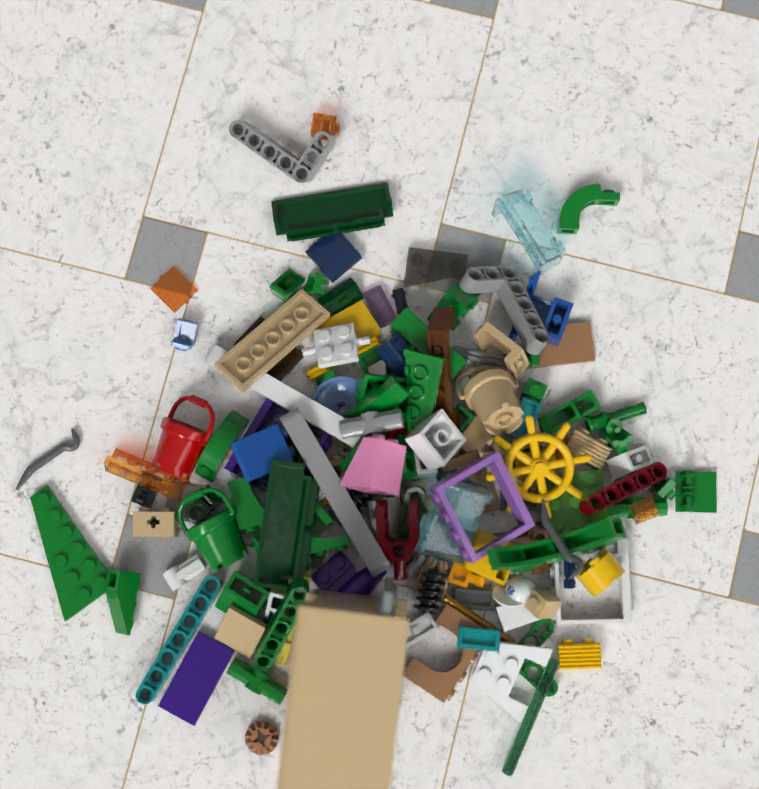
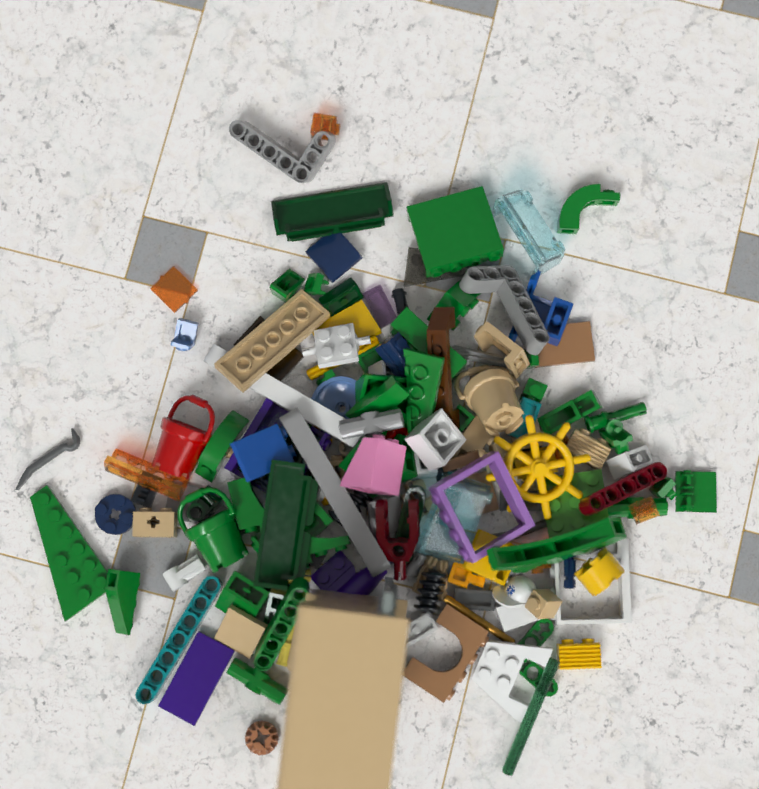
teal tile [457,626,501,652] -> none
tan pin [528,526,546,542] -> none
dark grey piece [541,499,584,580] -> none
none -> dark blue plate [95,494,137,535]
none -> green panel [406,186,504,278]

